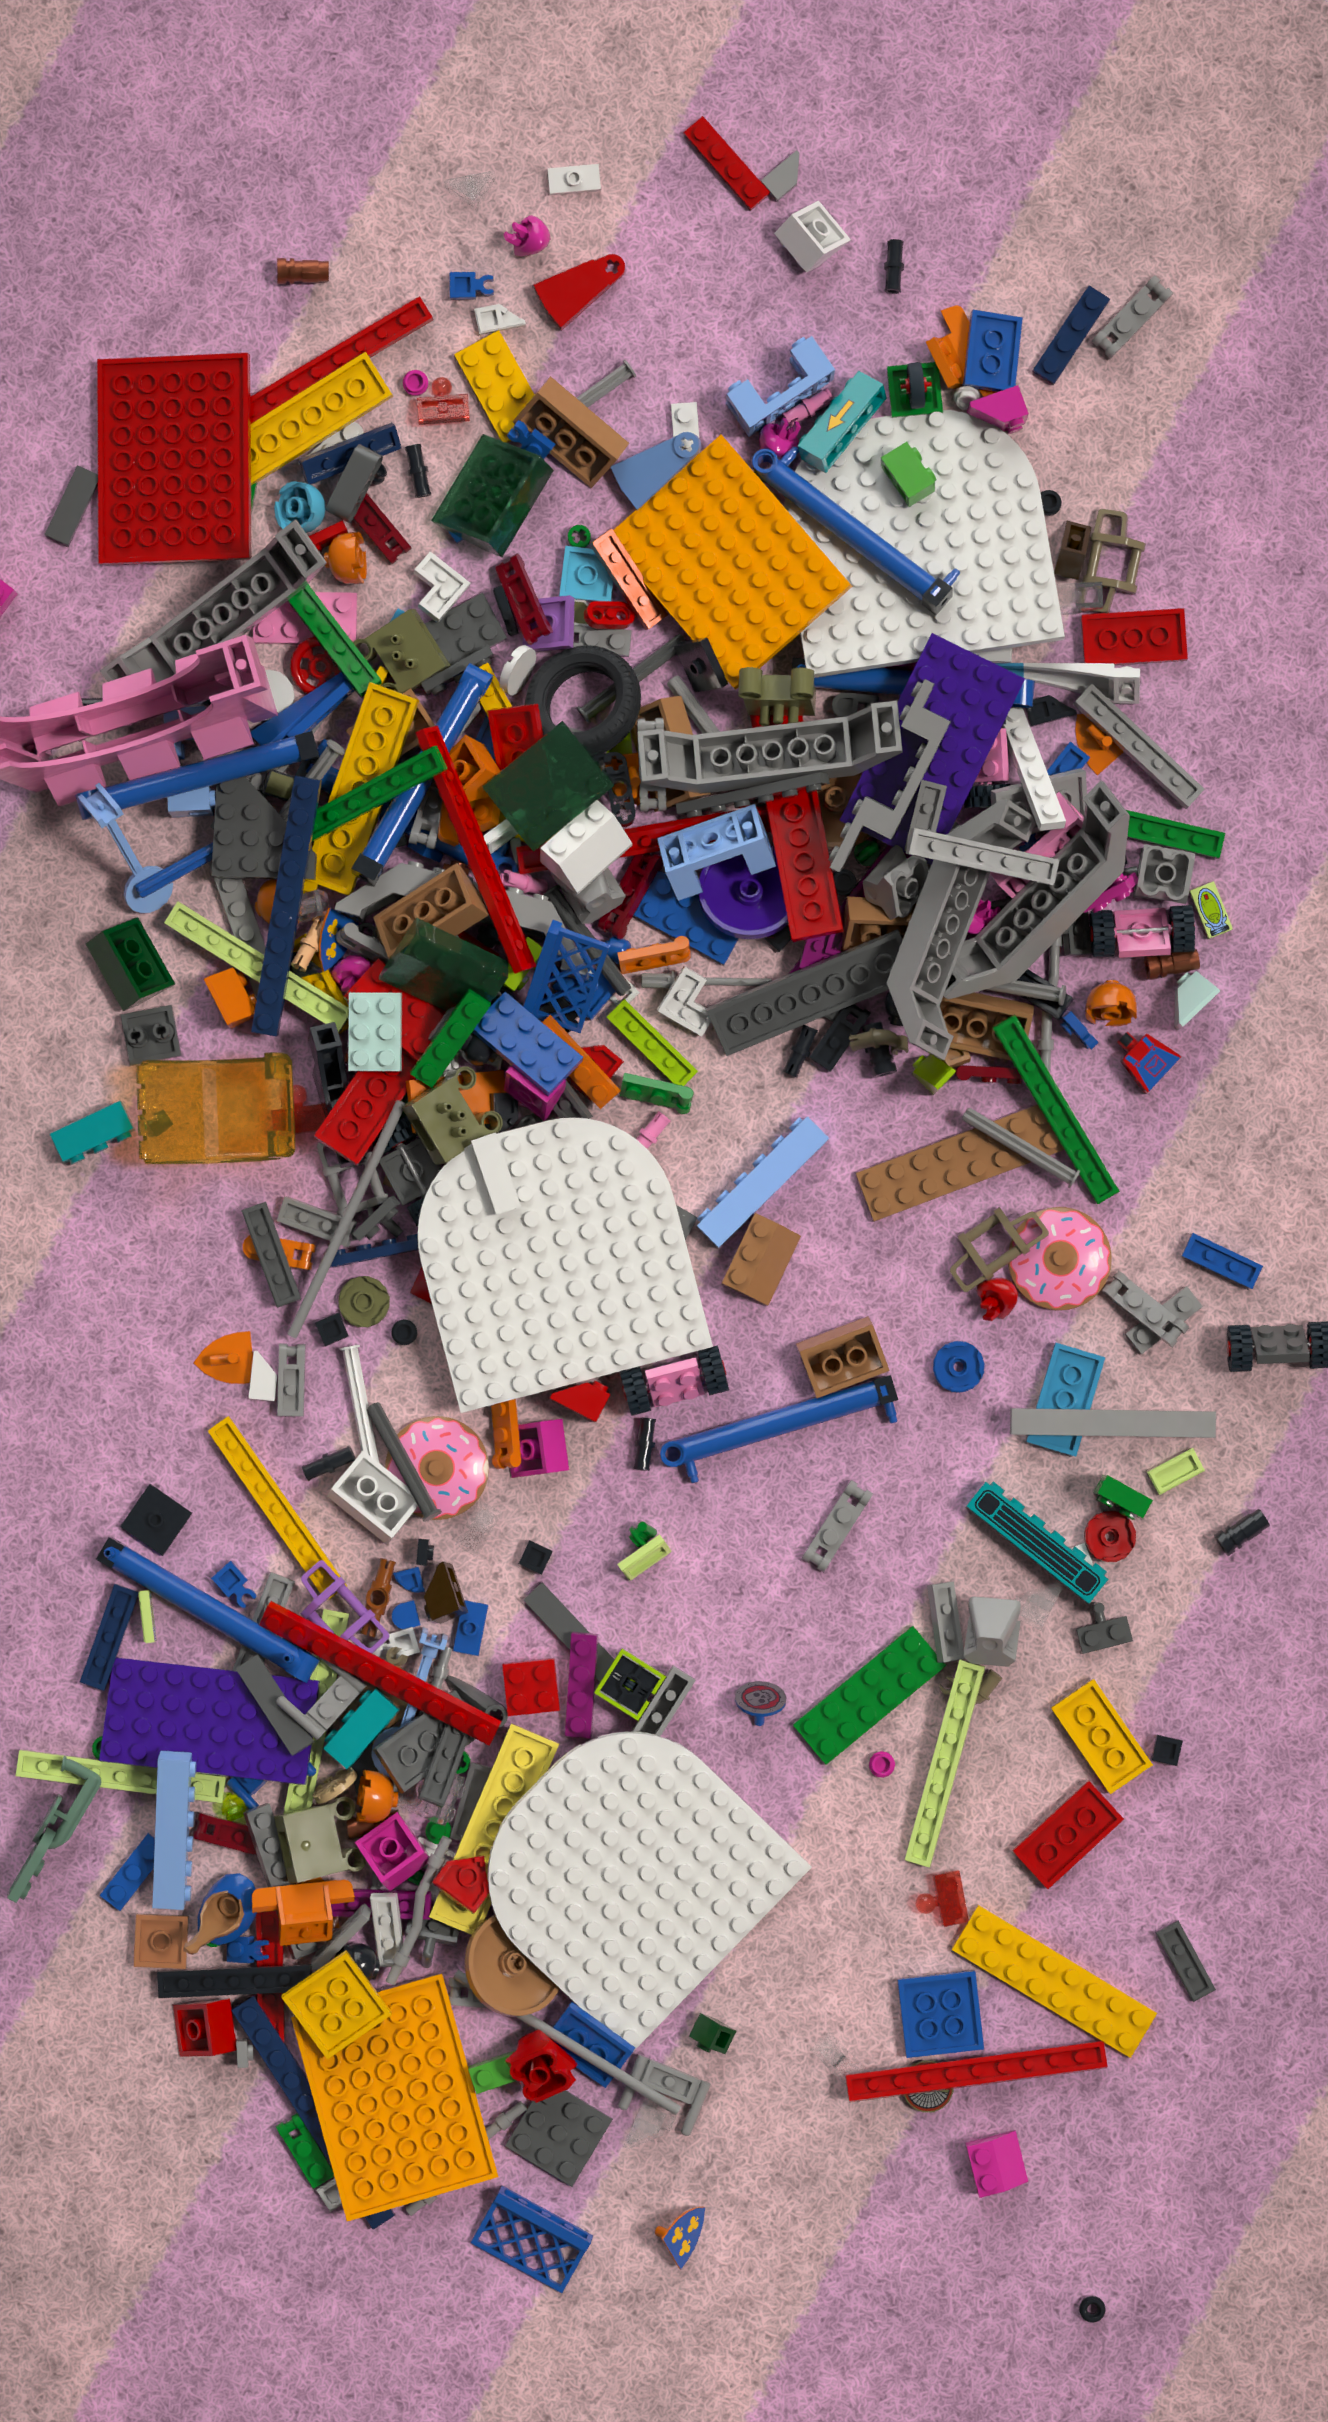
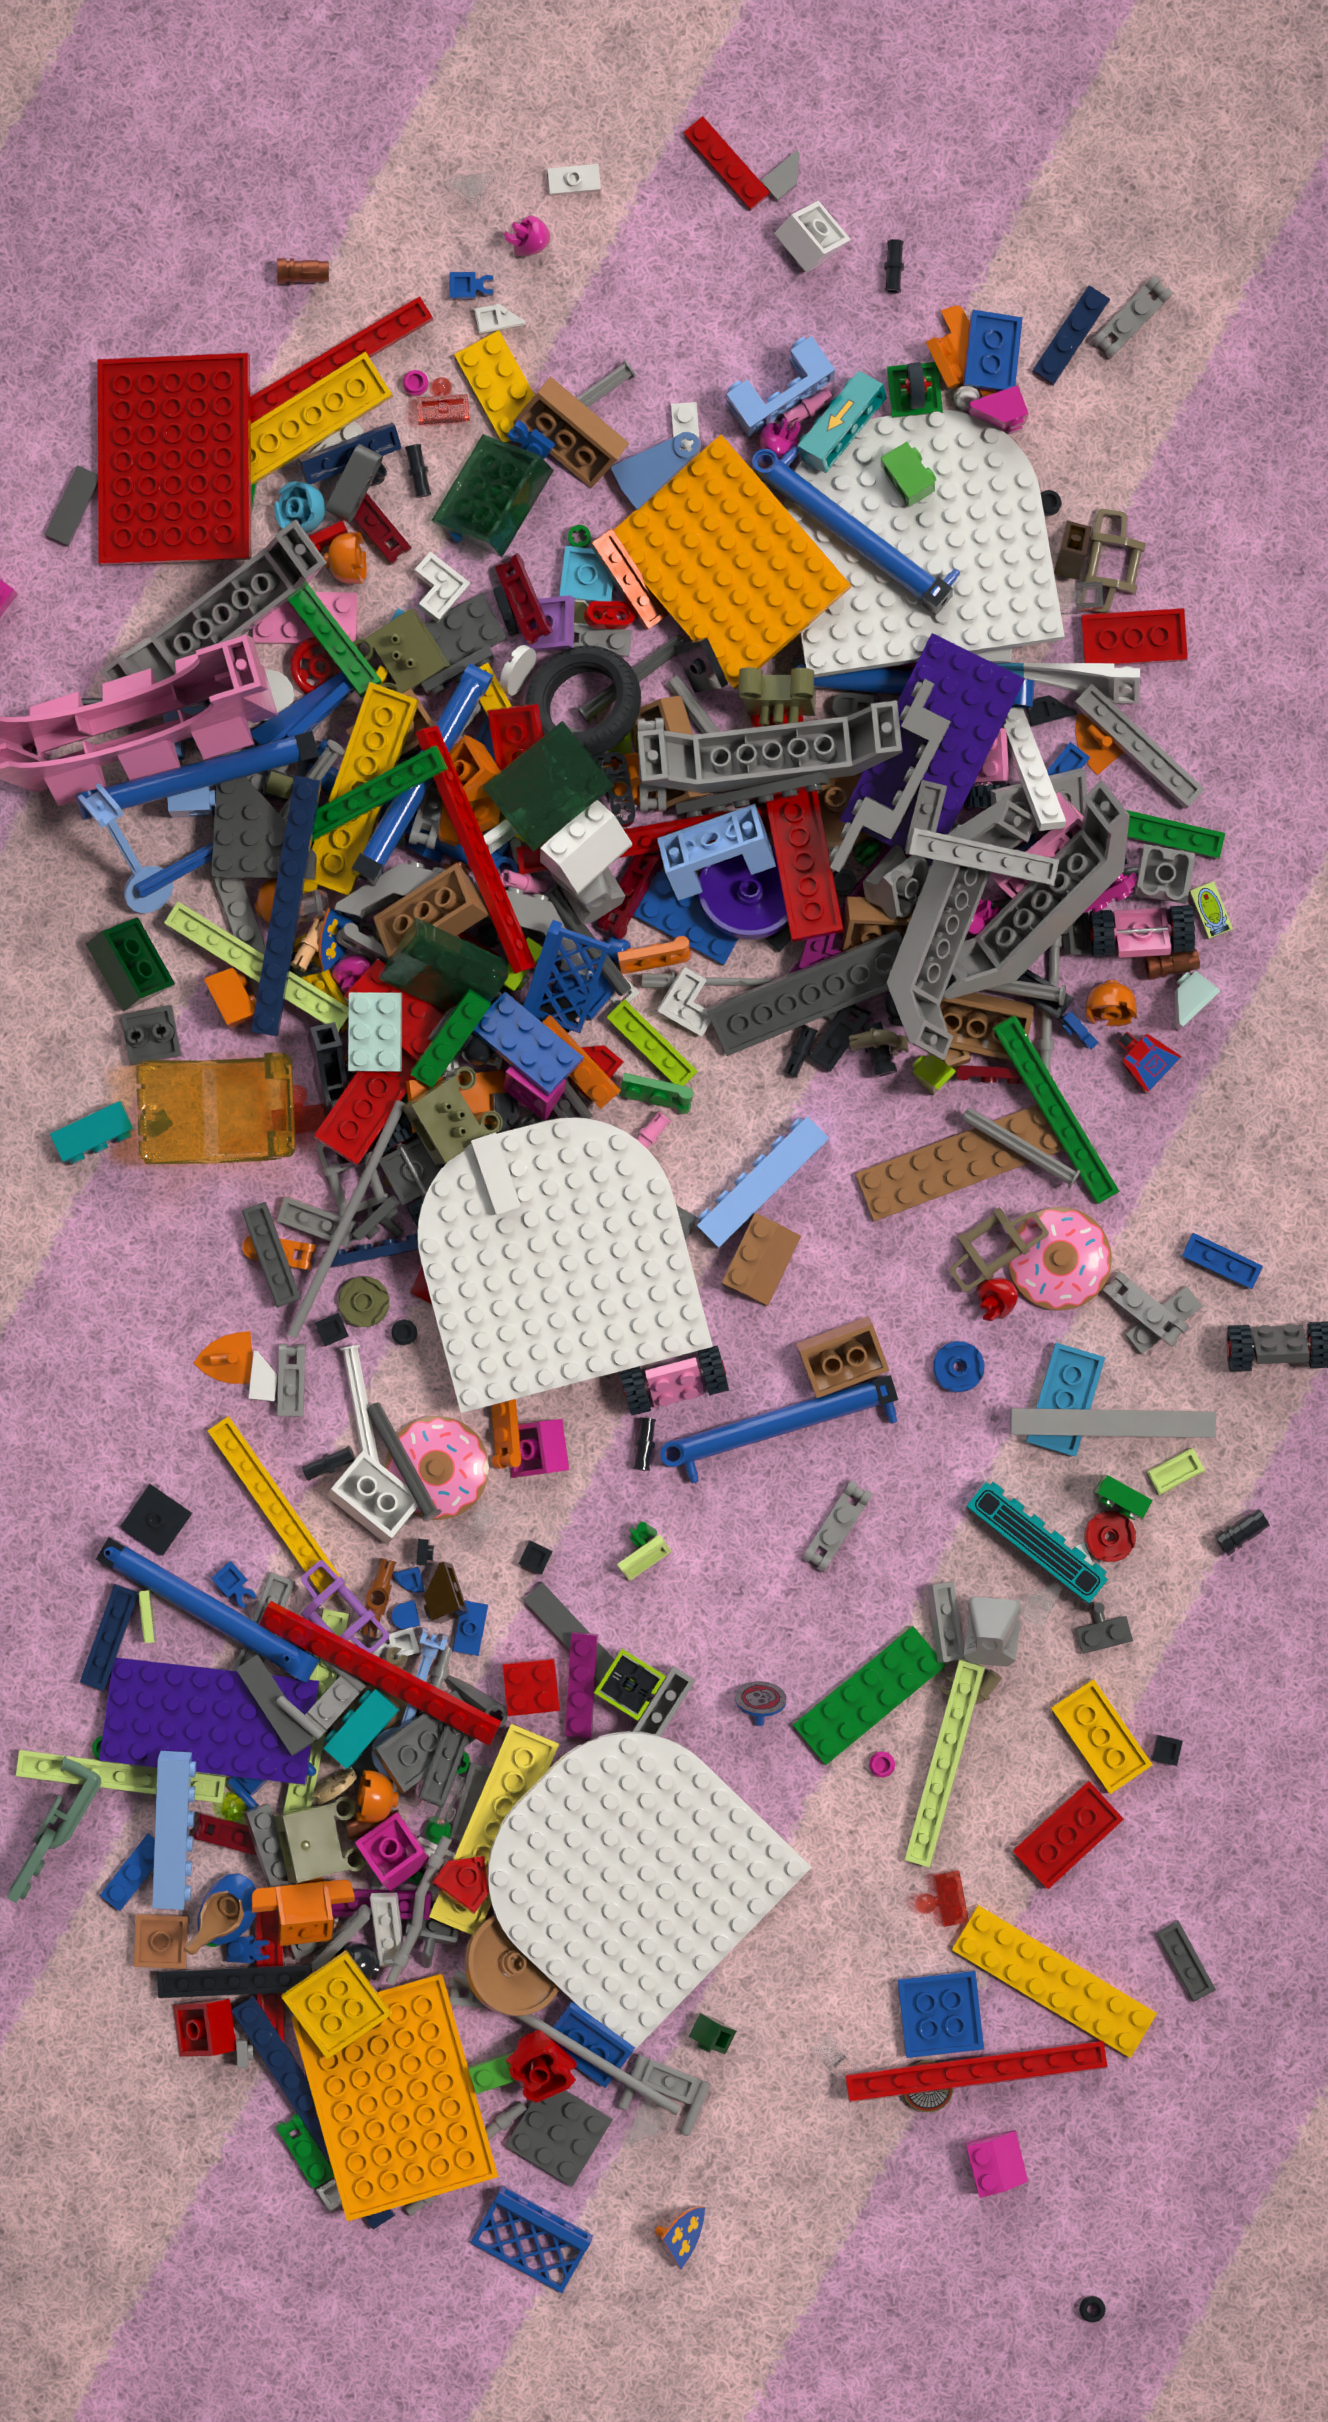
red piece [533,254,625,331] -> none
red slope [550,1380,611,1422] -> none

